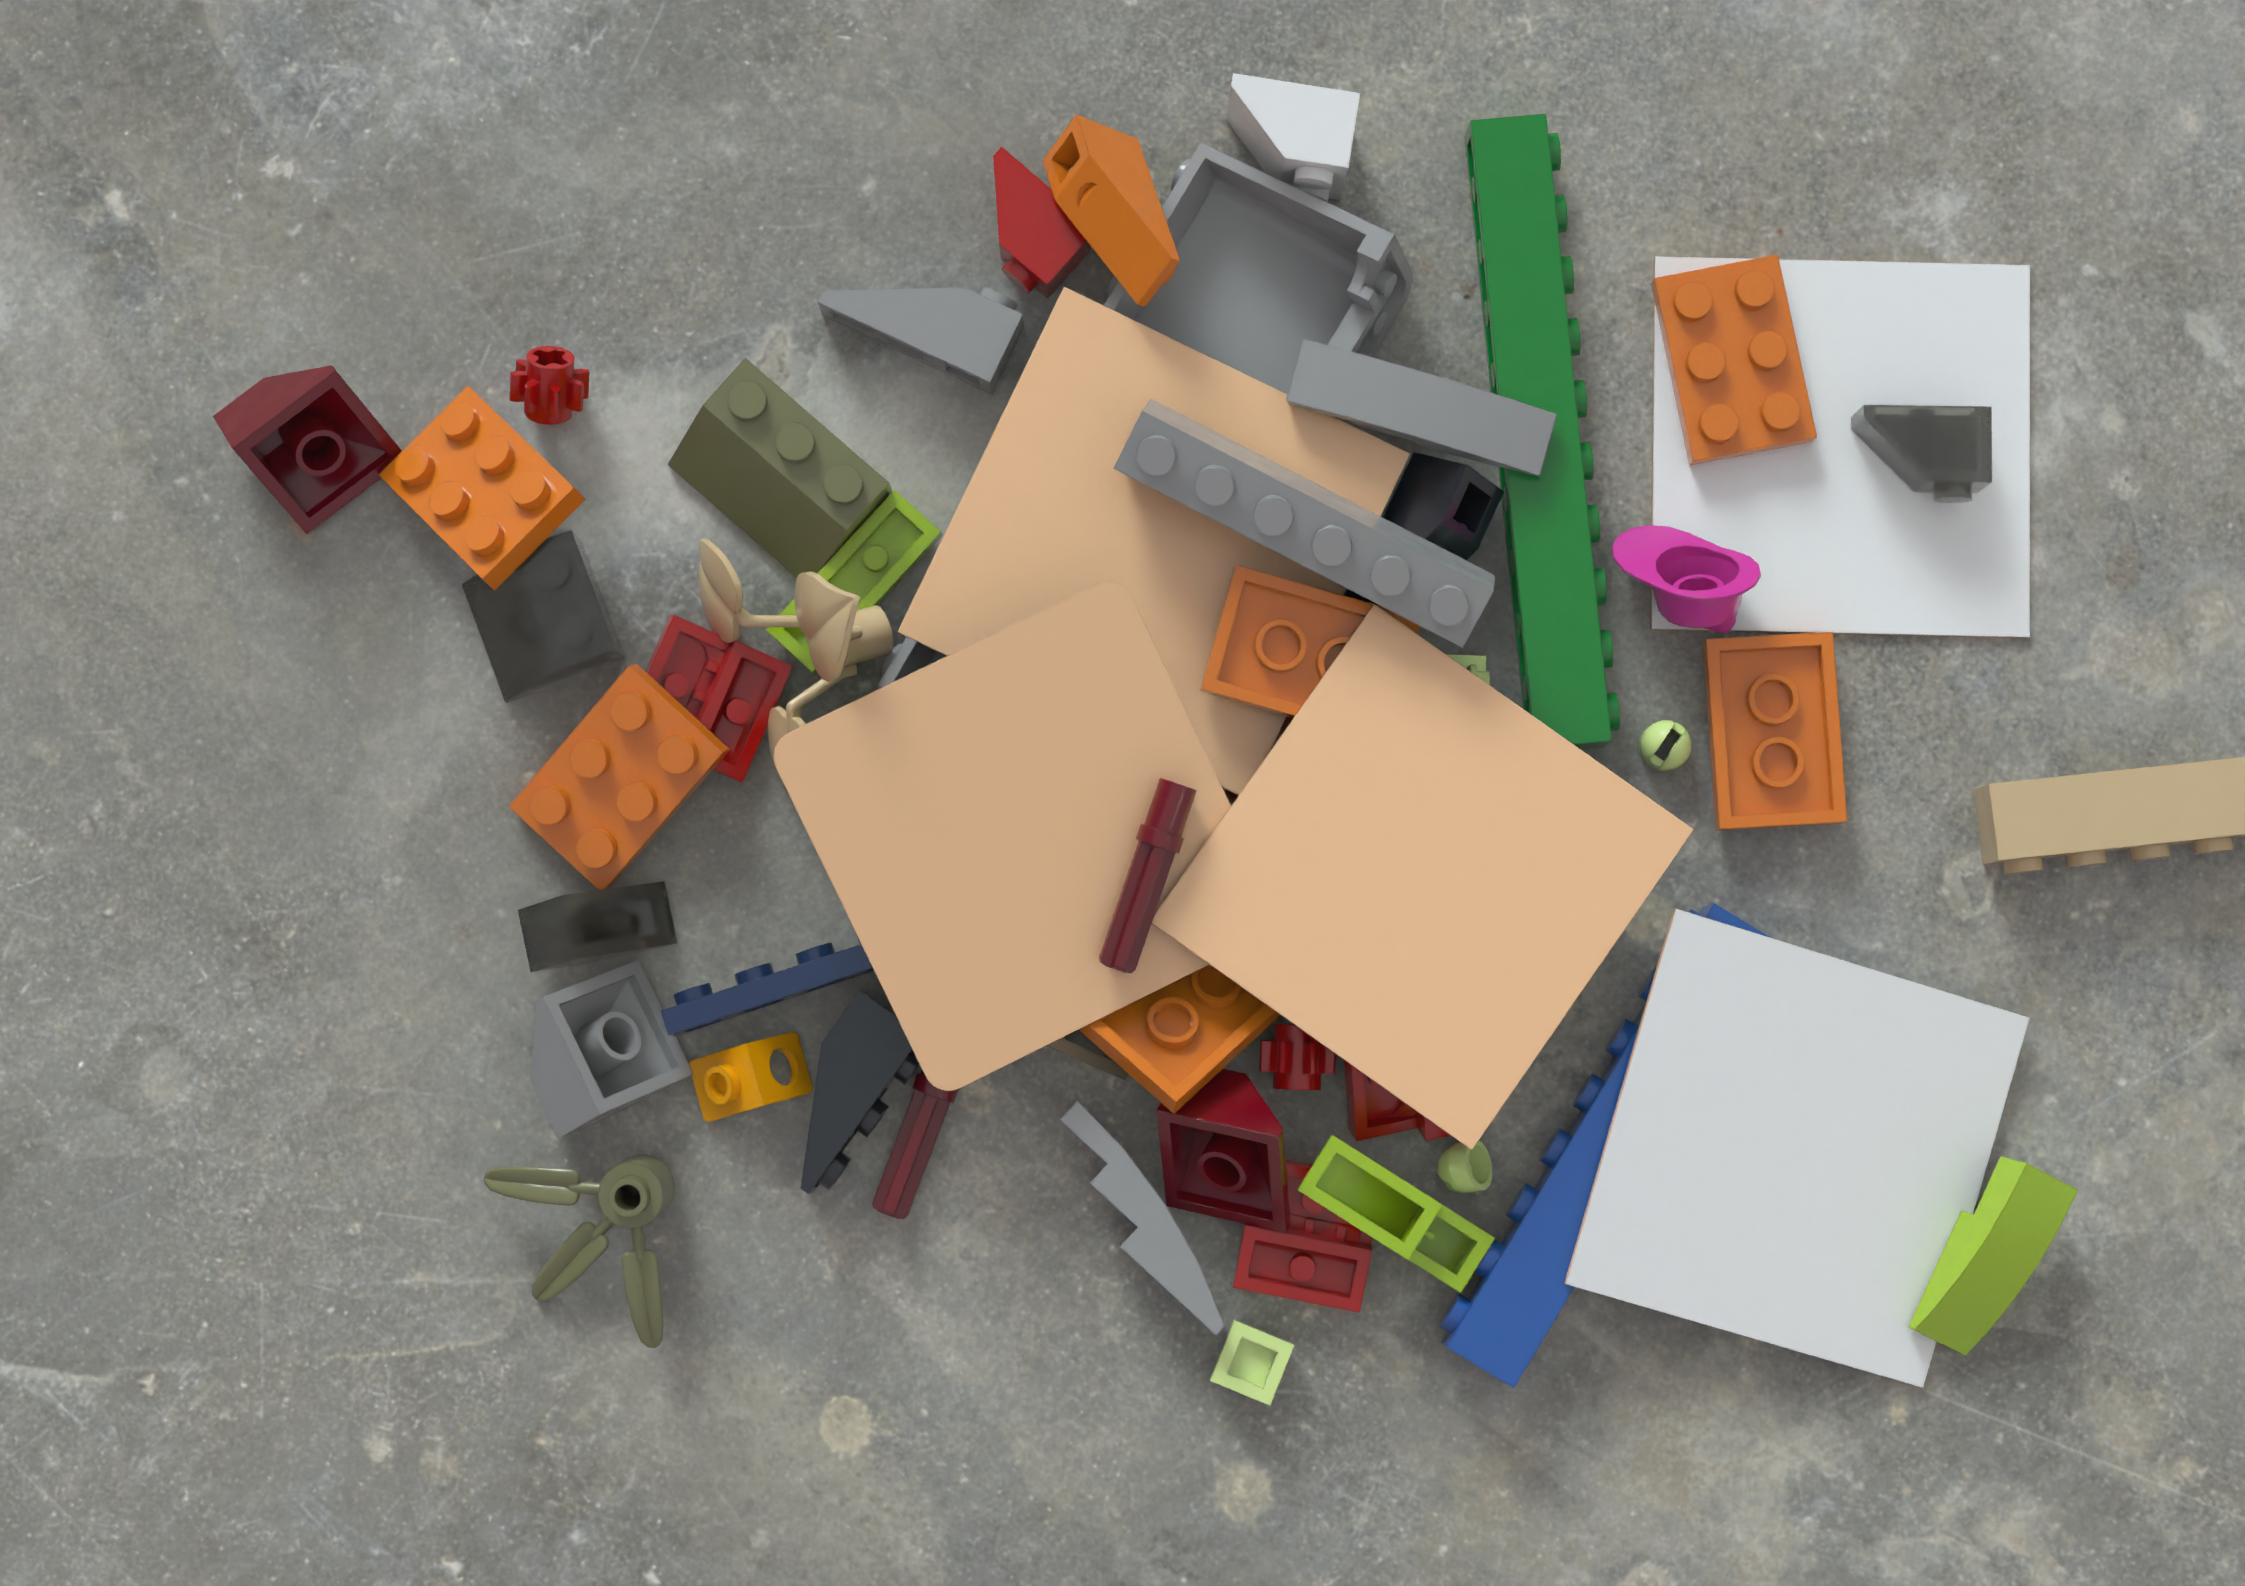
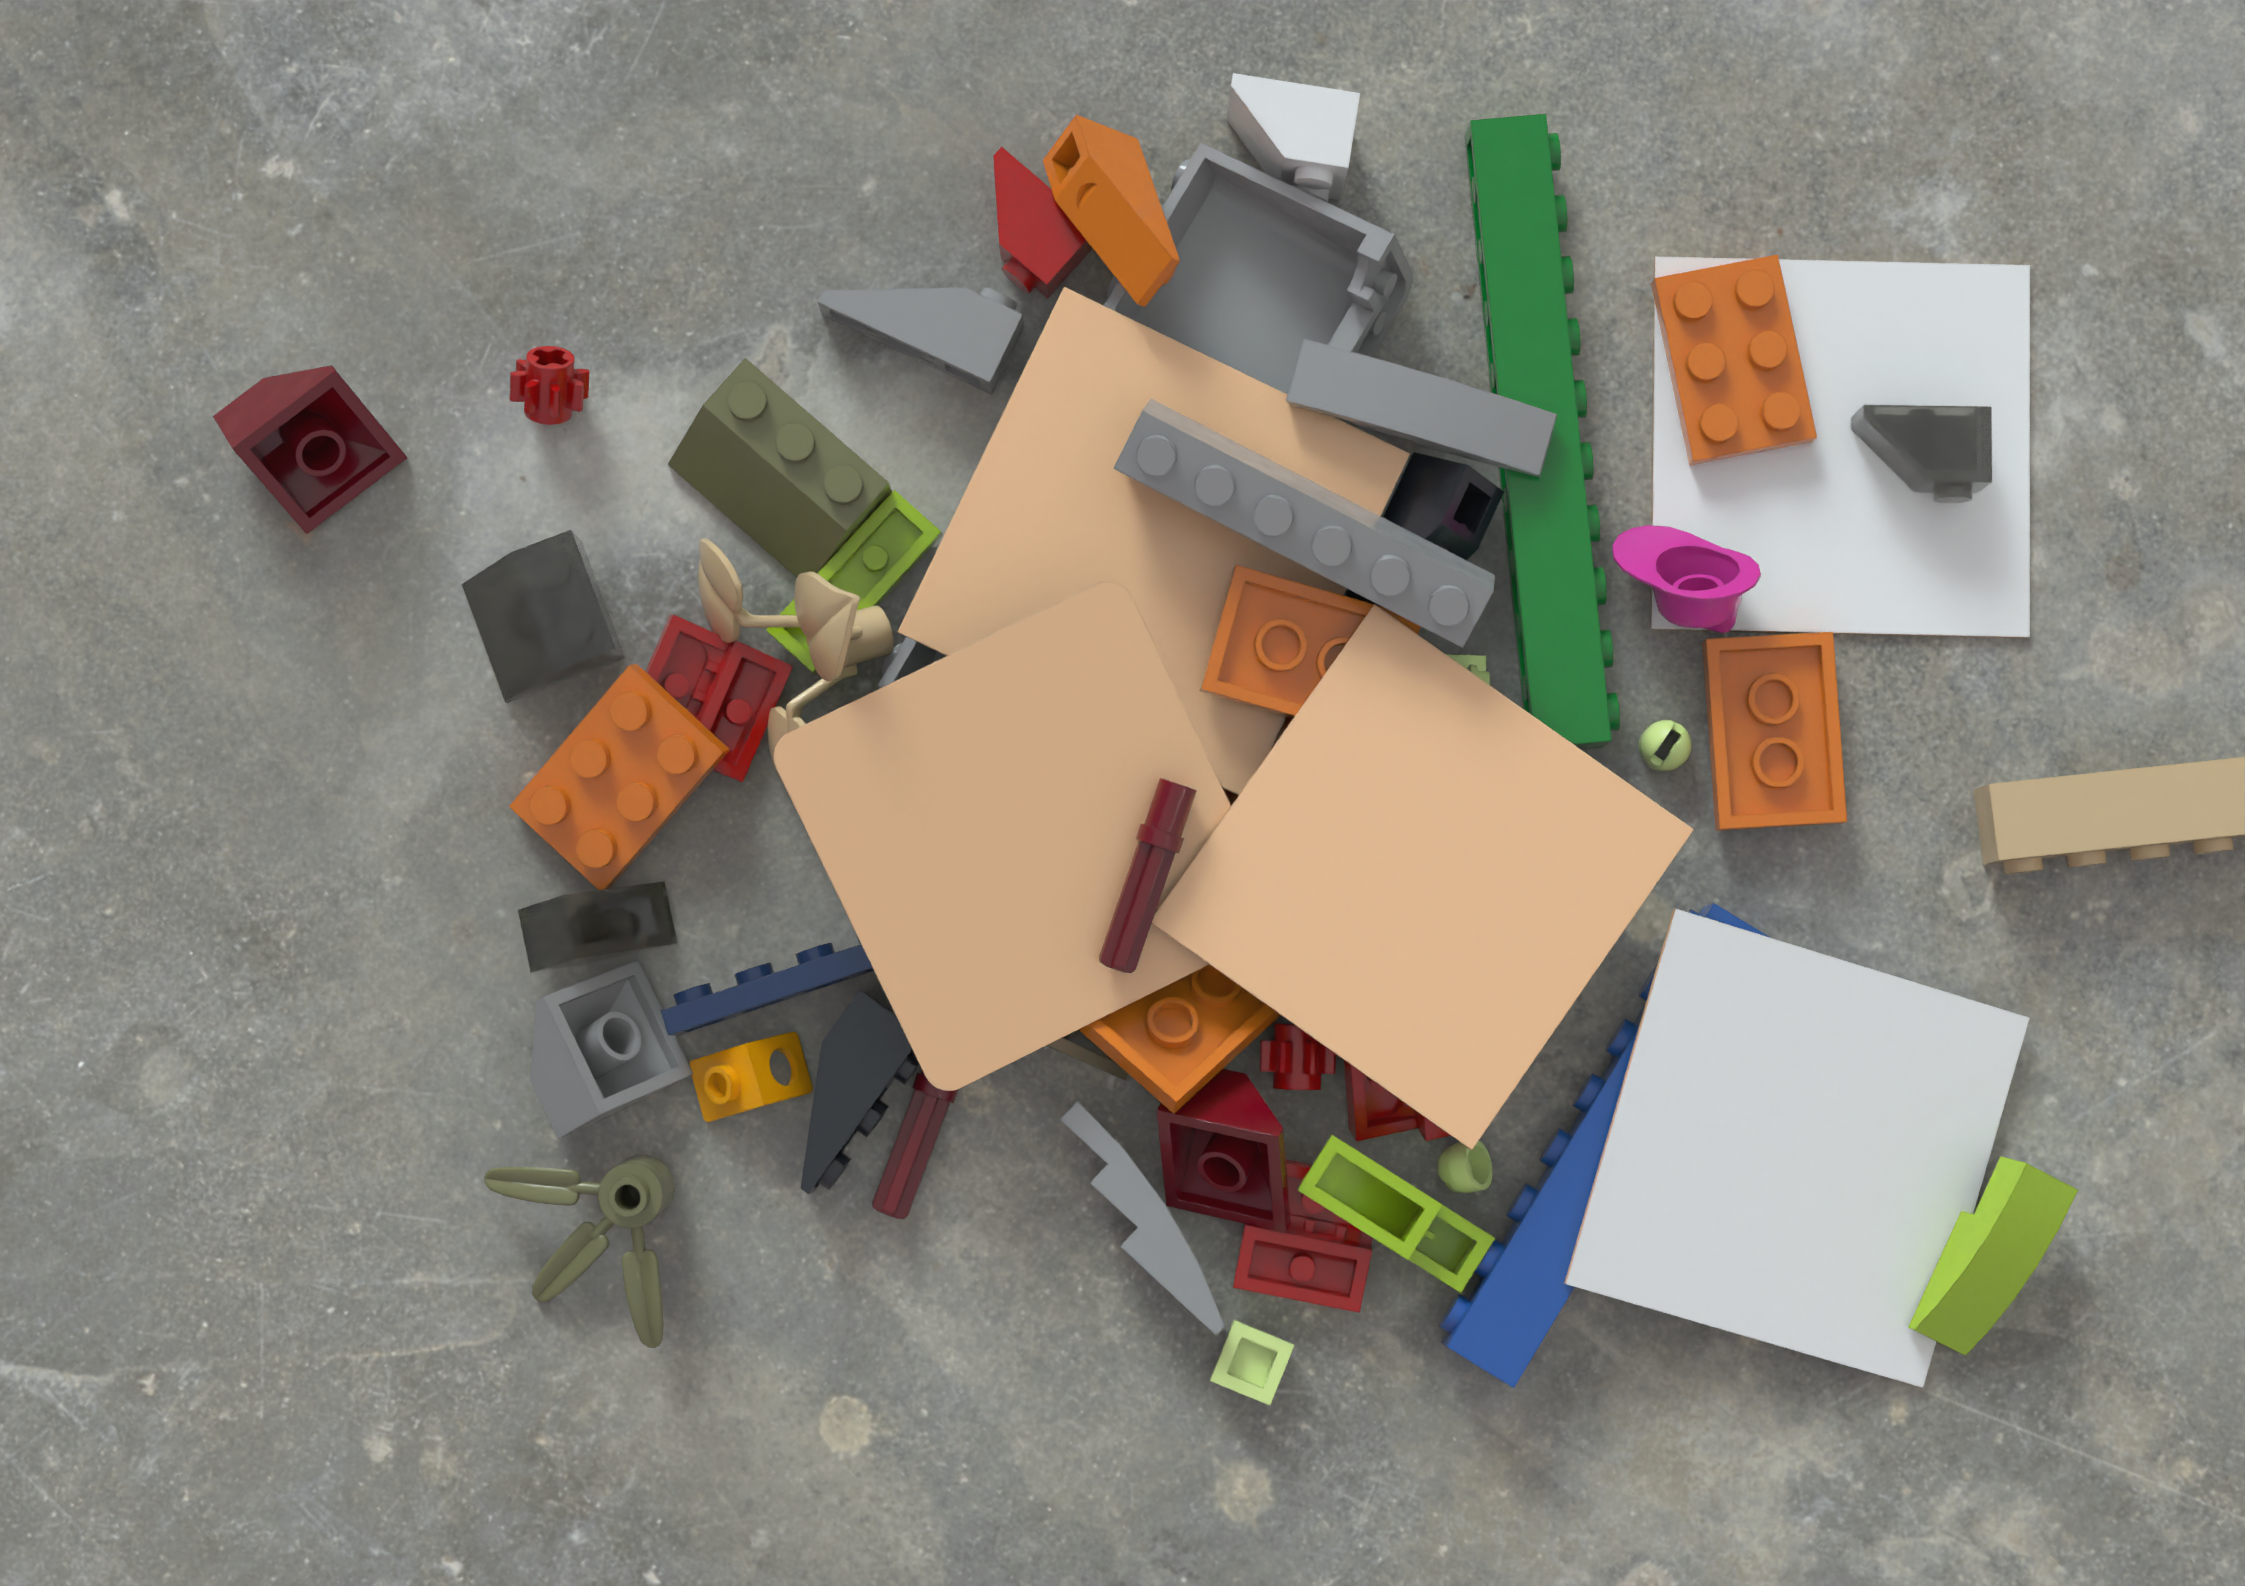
orange plate [379,386,586,591] -> none

